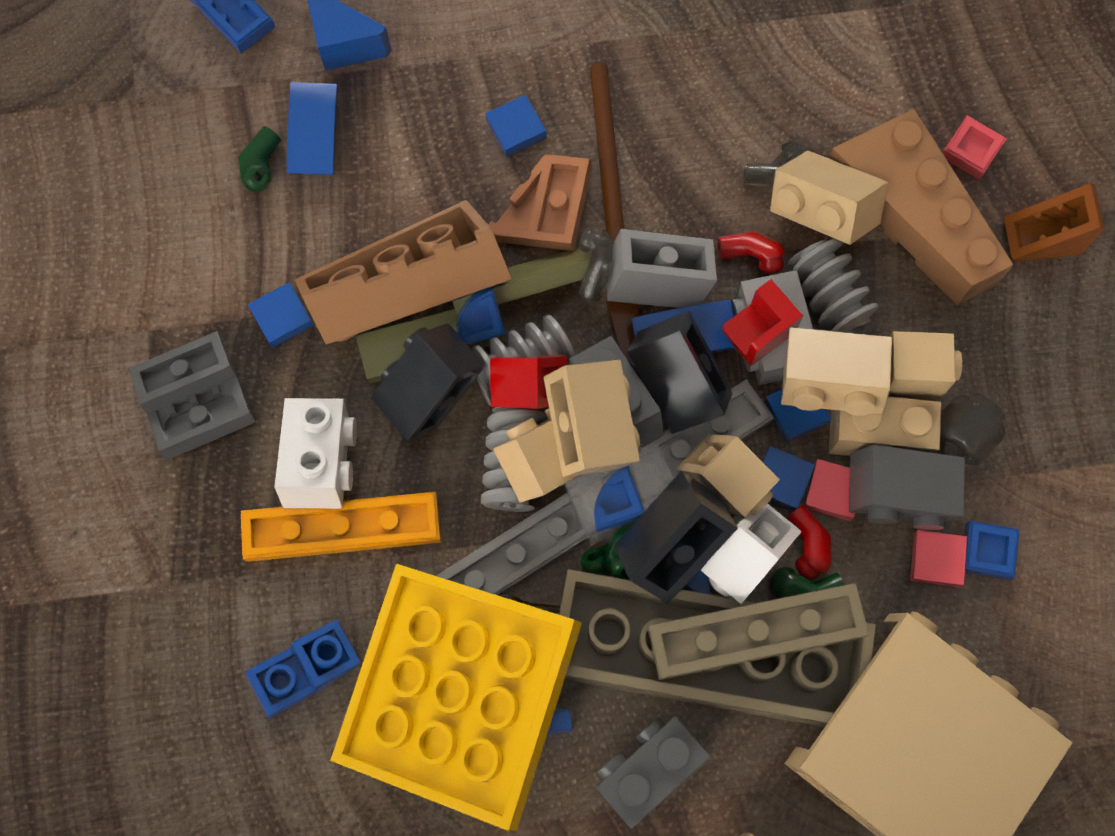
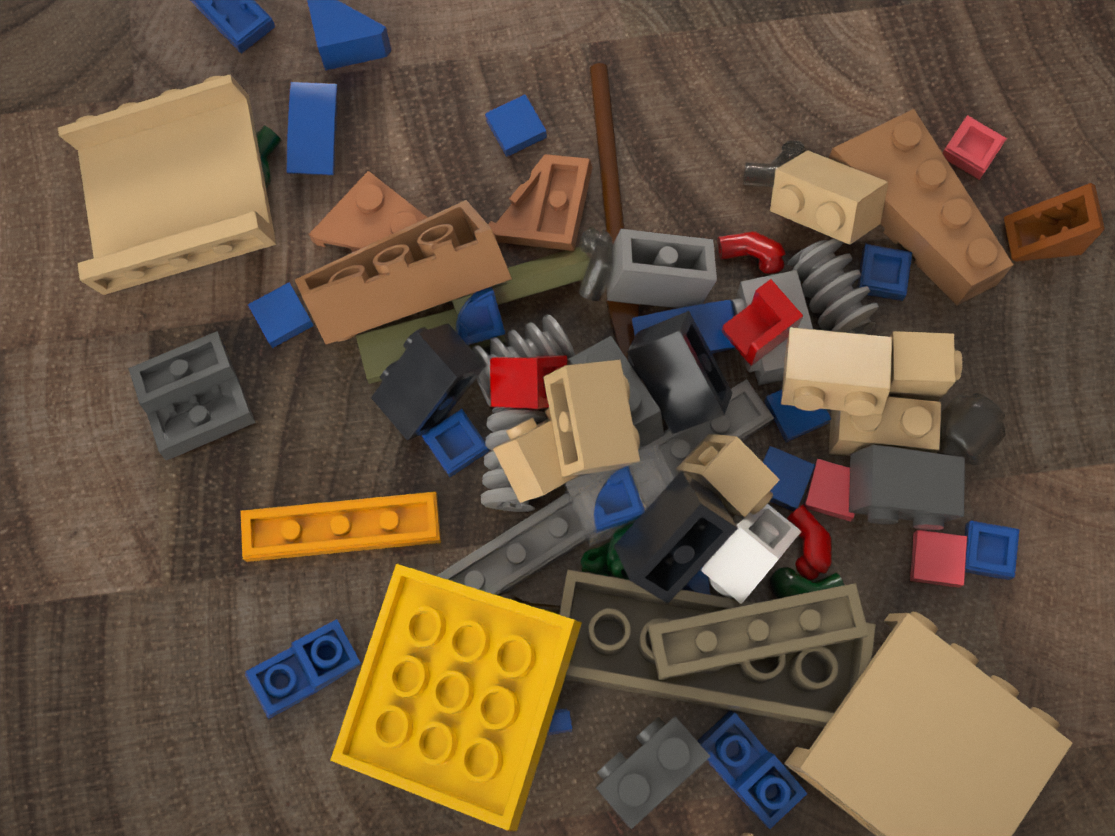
white brick [275,398,357,509] -> none
none -> tan panel [58,74,276,295]
none -> nougat wing [309,171,428,253]
none -> blue tile [422,409,490,477]
none -> blue slope [697,710,808,829]
none -> blue tile [857,244,912,301]

